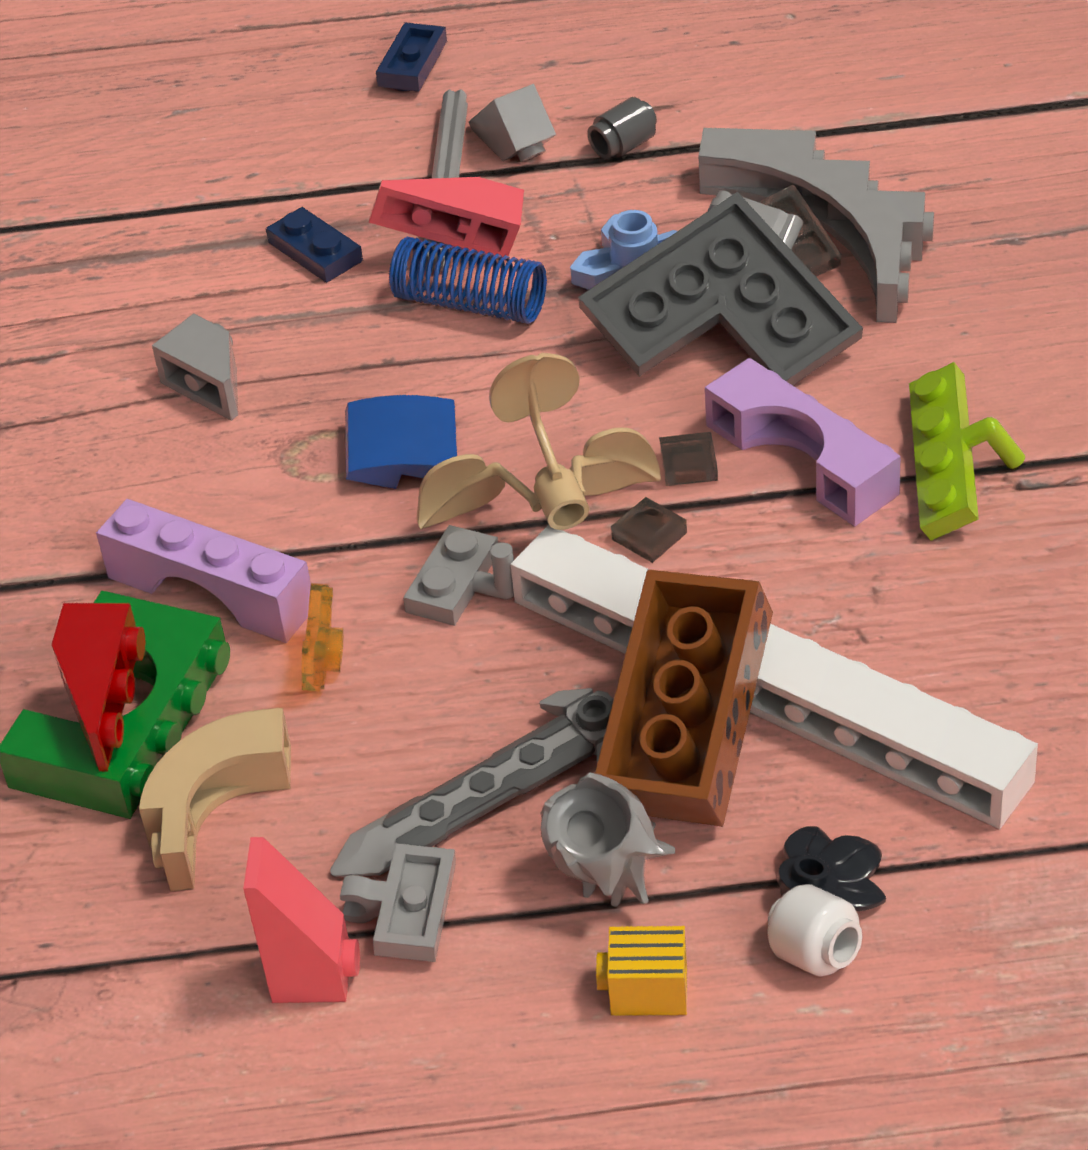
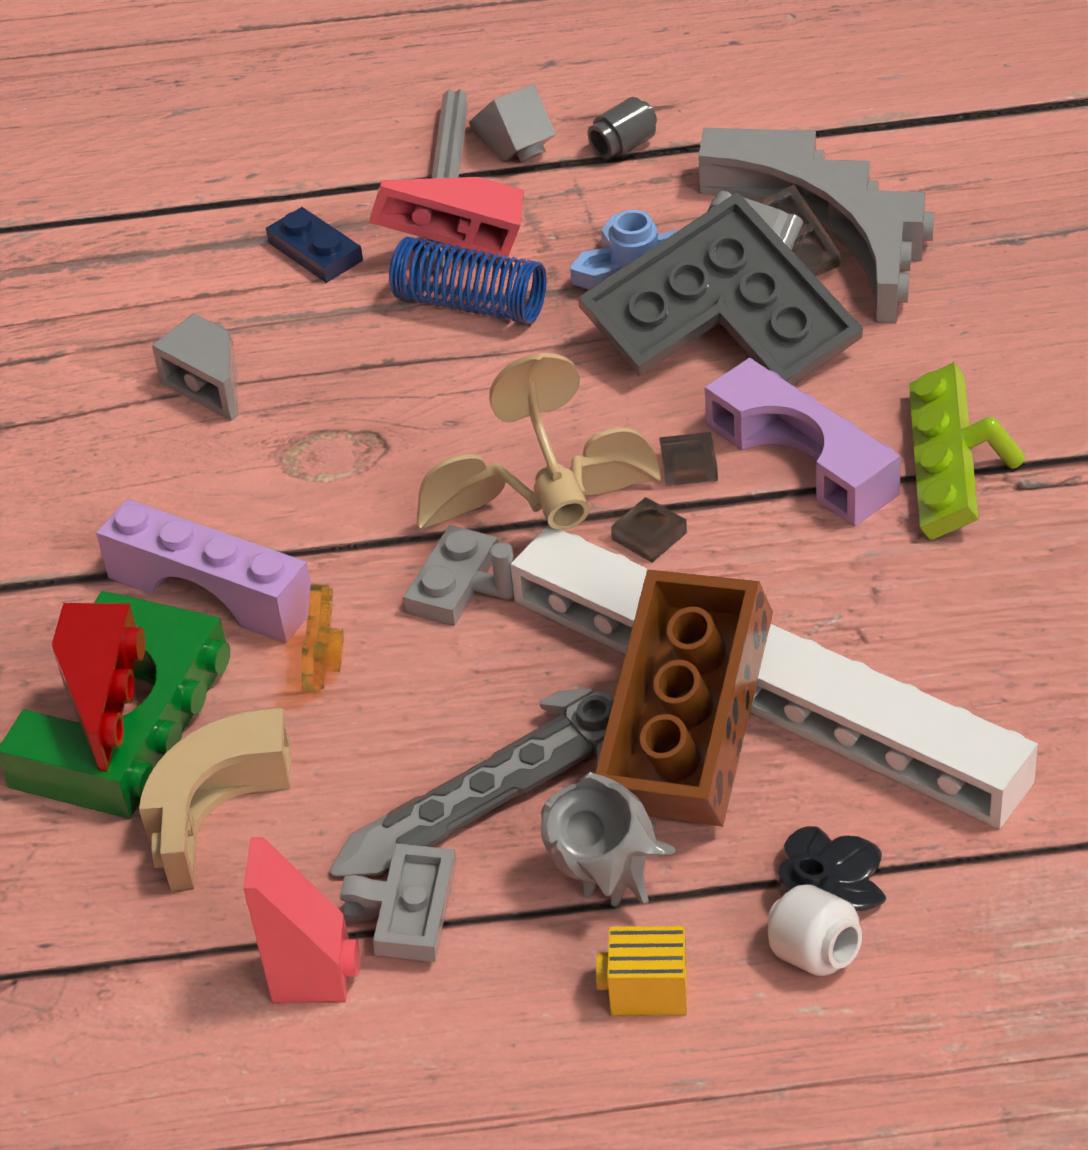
blue slope [345,395,457,489] -> none
dark blue plate [376,22,447,91] -> none

